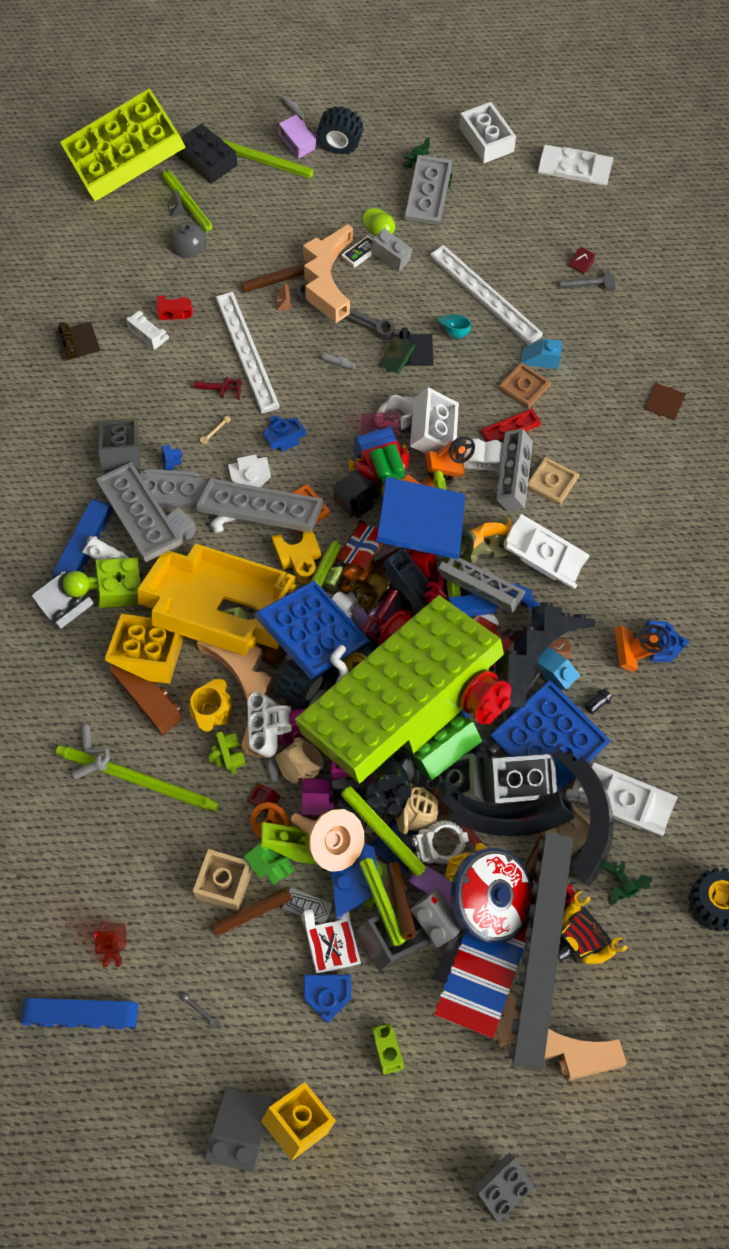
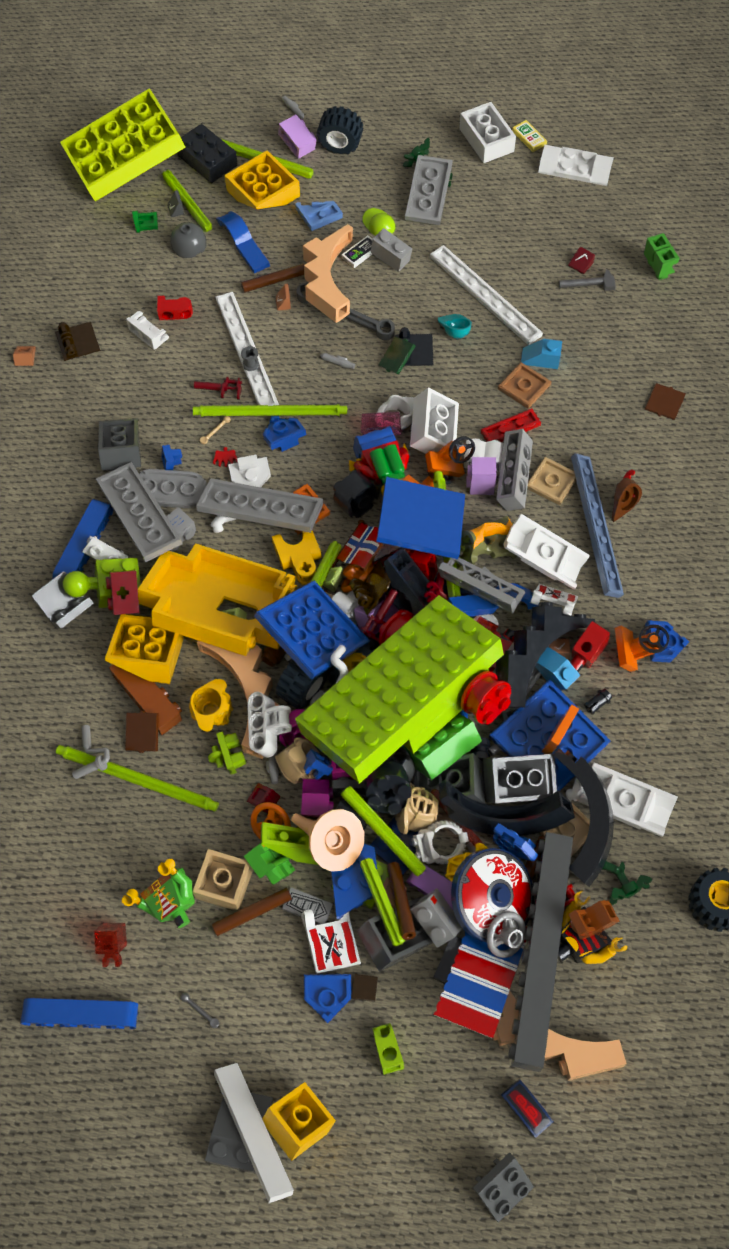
none -> nougat slope [13,346,36,366]
none -> dark red brick [106,570,140,615]
none -> torso [122,859,195,928]
none -> reddish brown piece [125,711,159,753]
none -> green tile [132,211,158,233]
none -> lime piece [193,404,347,417]
none -> red piece [213,447,238,467]
none -> white tile [214,1063,294,1203]
none -> blue piece [216,211,270,274]
none -> yellow slope [224,150,300,209]
none -> dark grey bush [241,346,260,371]
none -> medium blue wing [295,201,343,231]
none -> blue tile [304,749,333,780]
none -> dark brown tile [352,974,378,1002]
none -> lavender brick [466,457,496,495]
none -> light grey piece [487,911,526,958]
none -> blue plate [493,823,538,861]
none -> slope [501,1079,554,1138]
none -> tile [512,120,547,152]
none -> white flag [530,584,578,616]
none -> orange tile [541,705,579,754]
none -> dark orange brick [568,900,620,940]
none -> red torso [570,621,610,673]
none -> sand blue tile [571,453,624,598]
none -> reddish brown piece [612,469,642,522]
none -> bright green hips [644,233,680,280]

